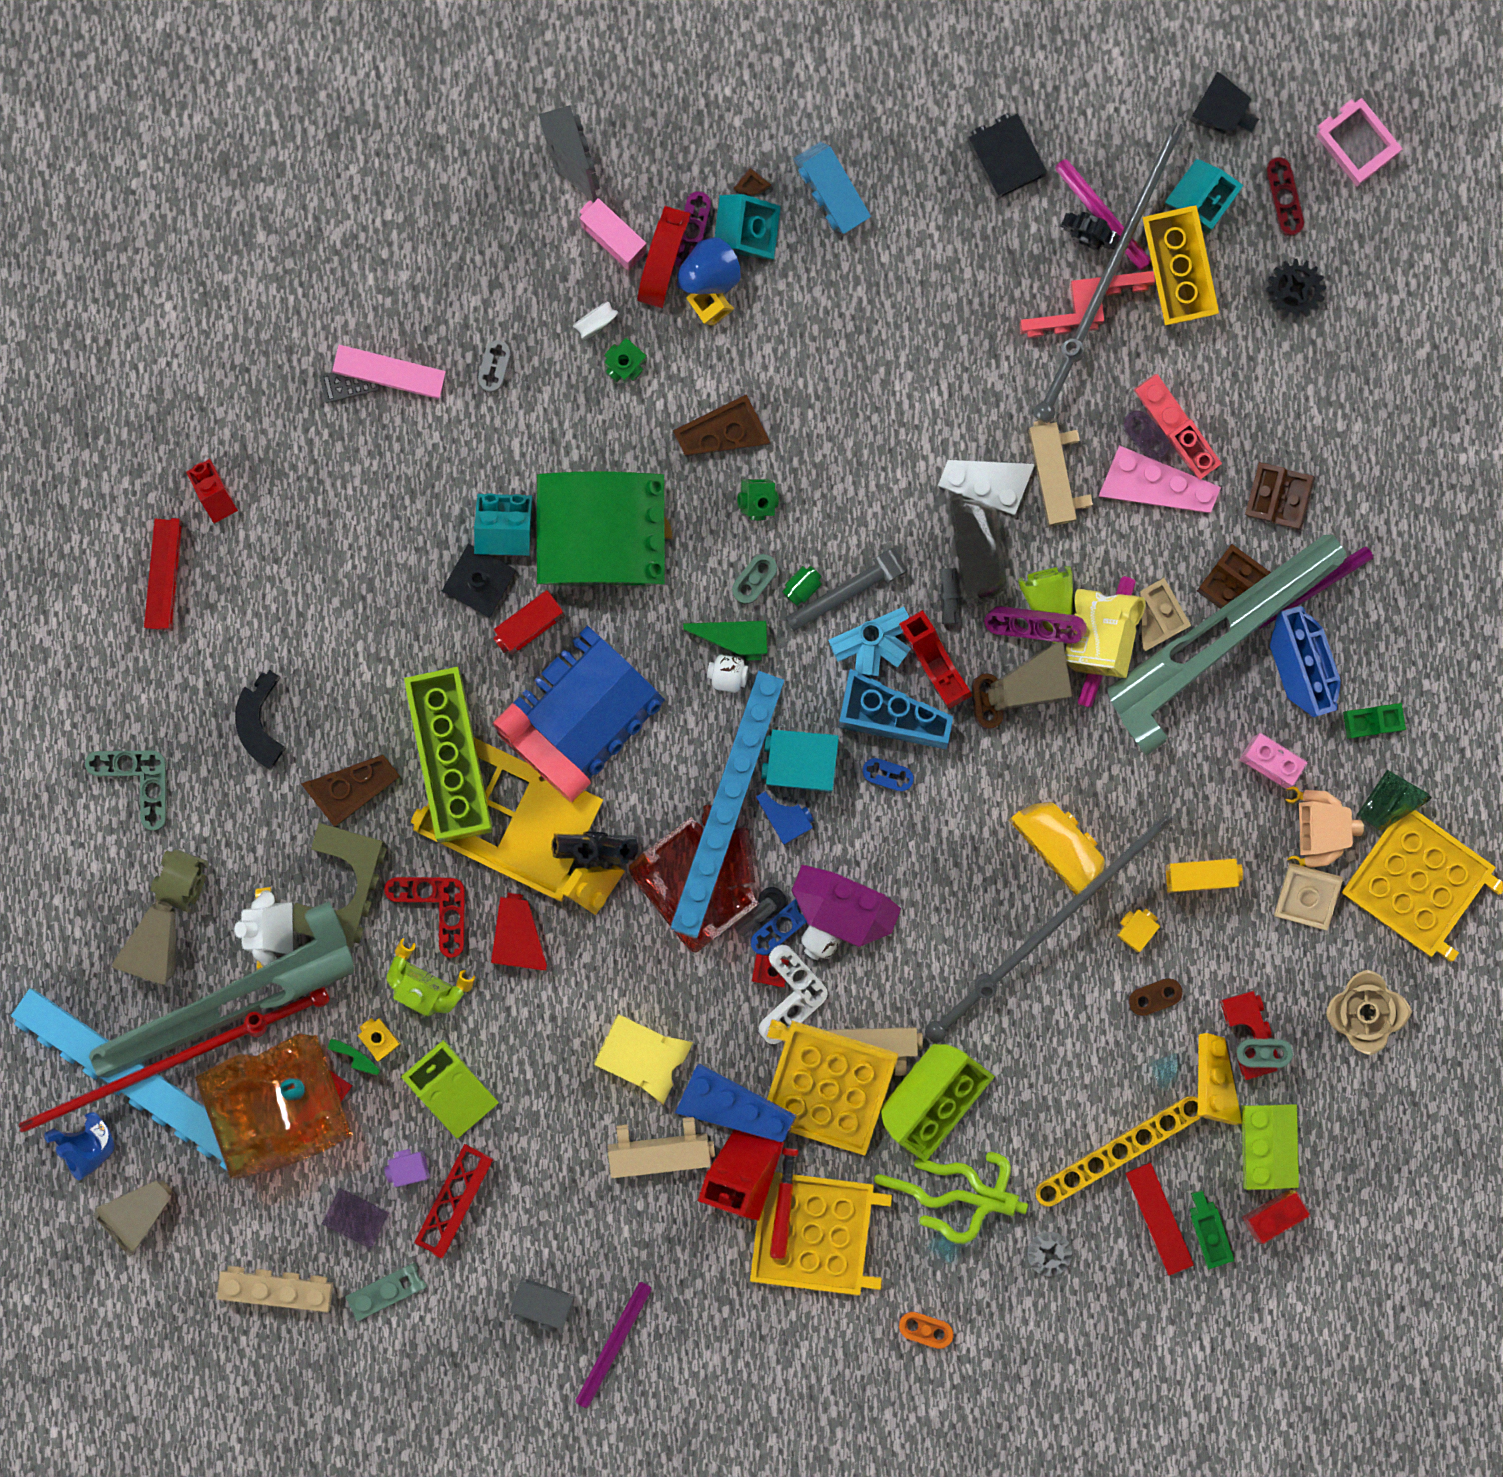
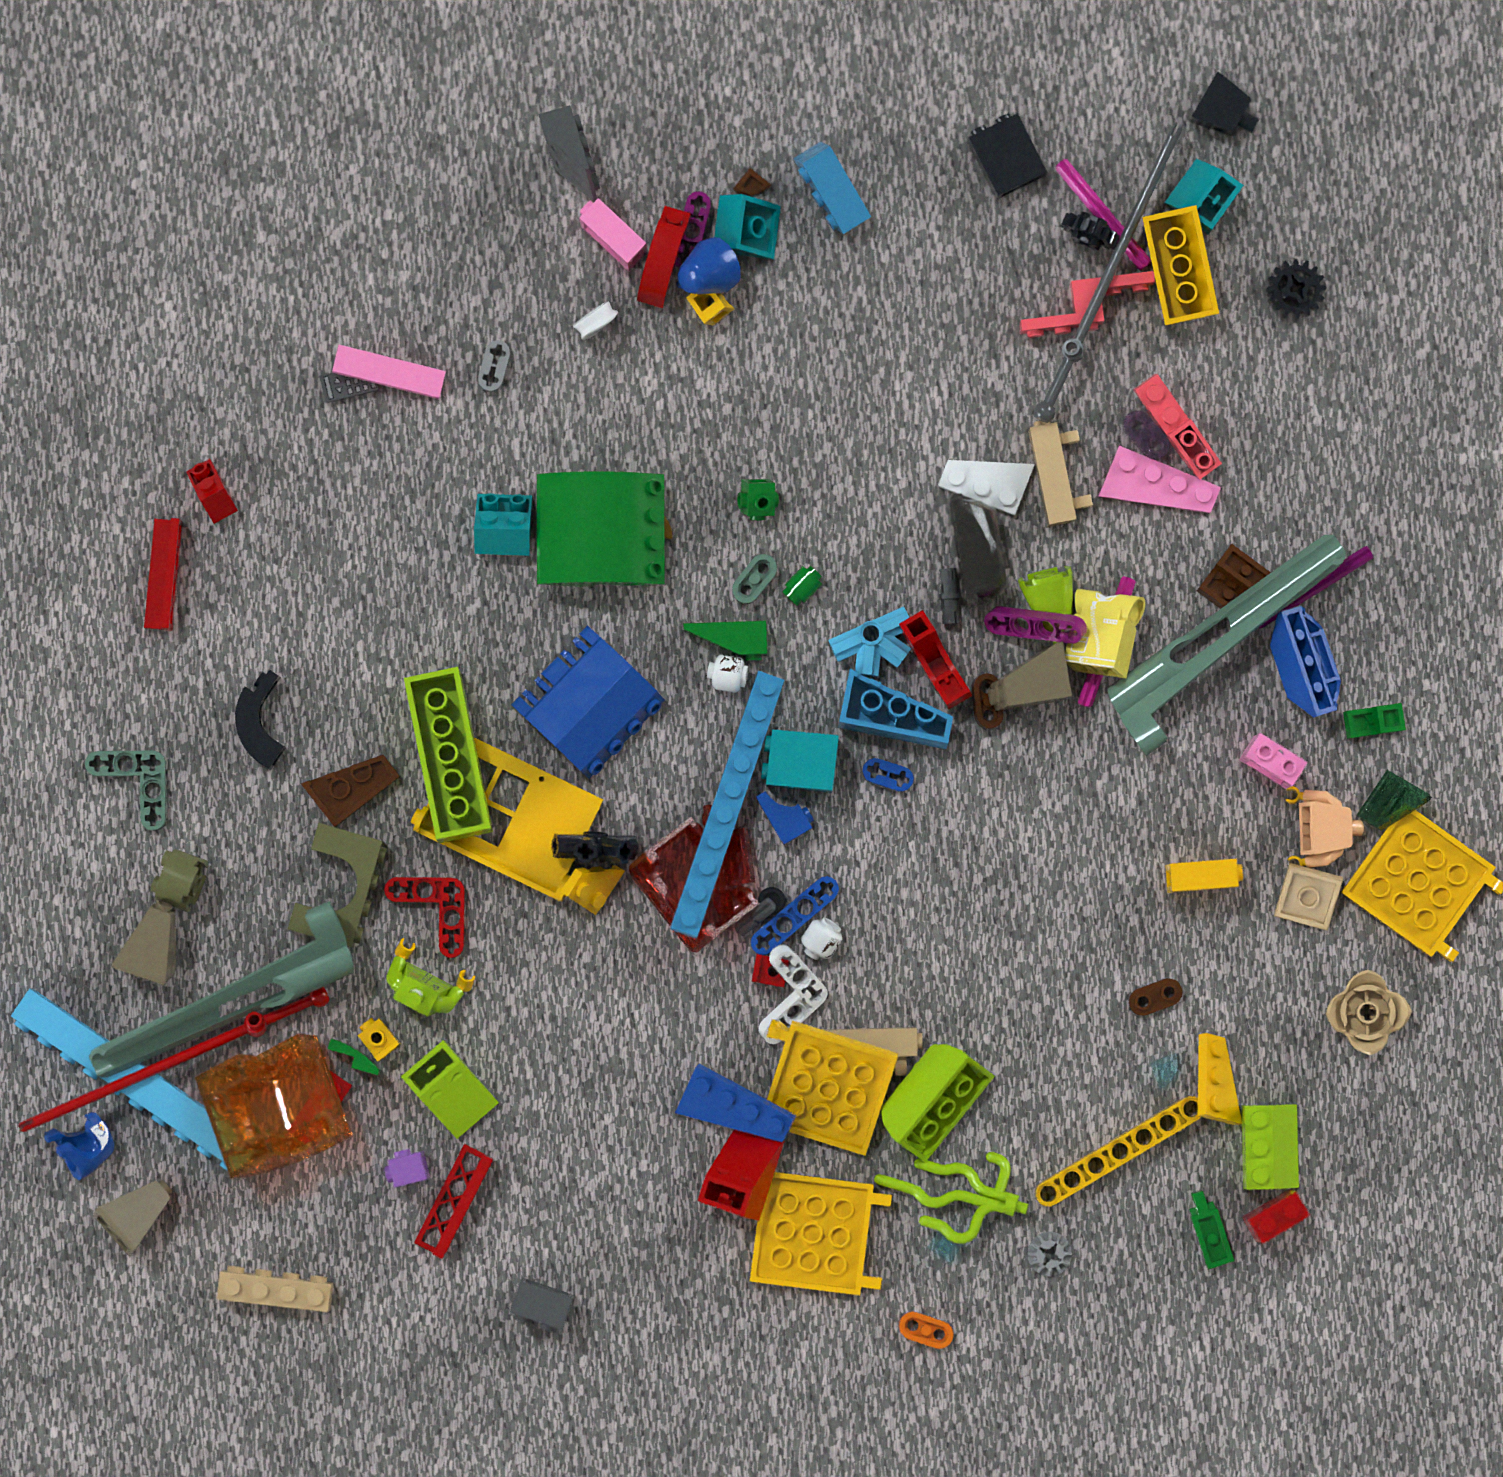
white torso [234,887,293,970] -> none
teal hinge [280,1078,304,1101] -> none
clear purple plate [322,1187,390,1249] -> none
sand green plate [345,1262,427,1321] -> none
black tile [442,543,517,618] -> none
red slope [491,893,548,971] -> none
red window [493,590,565,655] -> none
coral beam [493,703,591,803] -> none
magenta axle [575,1282,652,1408] -> none
light yellow piece [594,1014,693,1105] -> none
green brick [604,338,647,384] -> none
tan brick [608,1117,715,1178] -> none
reddish brown wing [673,394,771,456] -> none
red piece [770,1148,799,1260] -> none
dark grey piece [785,547,908,632] -> none
magenta wedge [791,865,901,947] -> none
dark grey bar [925,814,1173,1042] -> none
yellow windscreen [1008,802,1105,895] -> none
yellow brick [1116,908,1160,953] -> none
red tile [1125,1162,1194,1276] -> none
tan wing [1139,578,1191,652] -> none
red arch [1220,991,1279,1080] -> none
sand green plate [1236,1039,1293,1067] -> none
reddish brown slope [1245,462,1315,530] -> none
dark red beam [1266,157,1304,236] -> none
window [1316,98,1402,187] -> none

